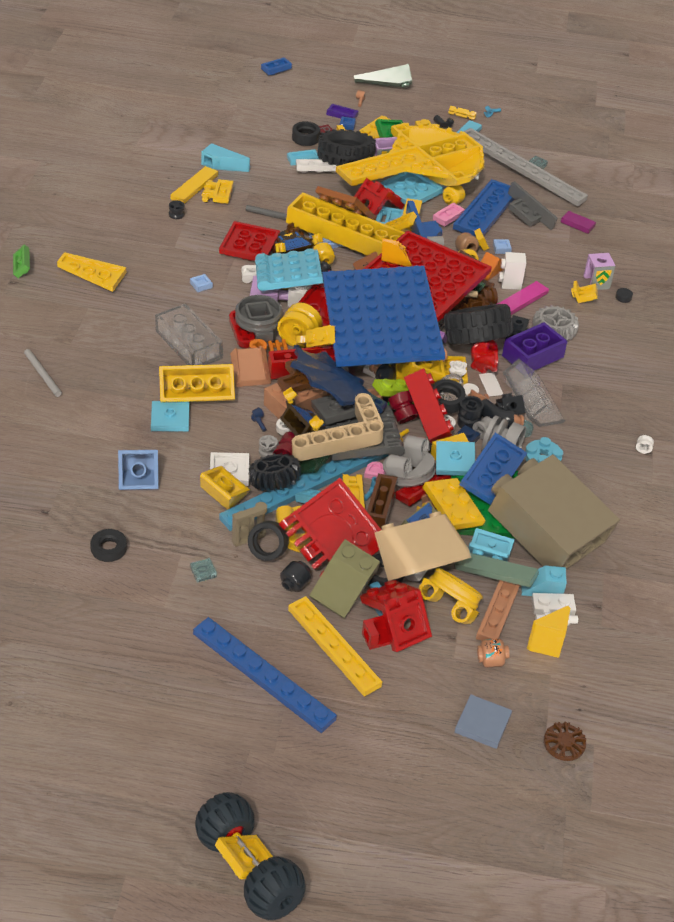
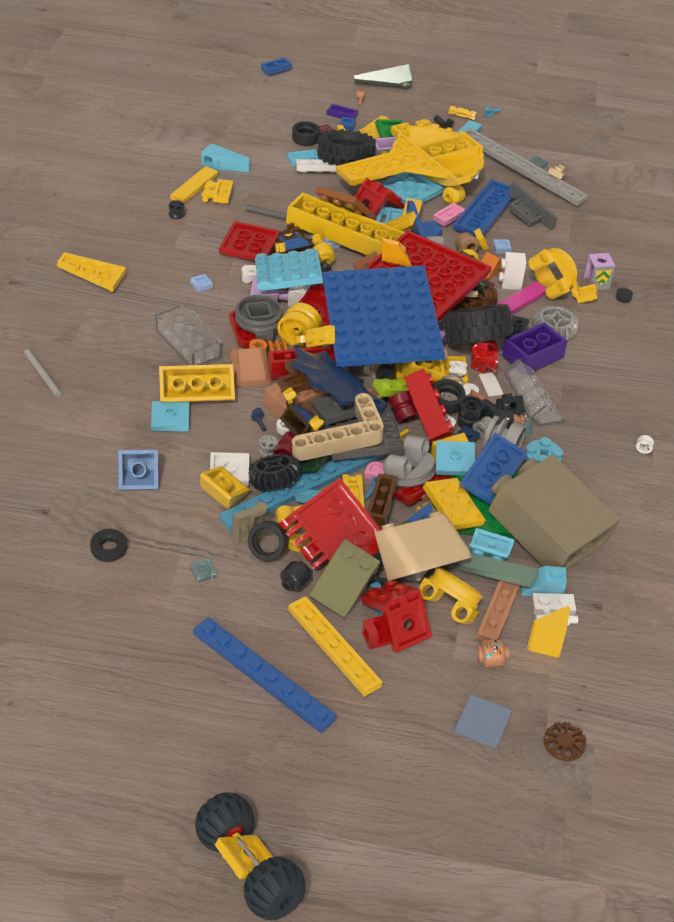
bright green plate [13,245,30,278] -> none
magenta tile [561,211,596,234] -> none
none -> yellow piece [528,248,577,300]
none -> tan plate [548,164,566,179]

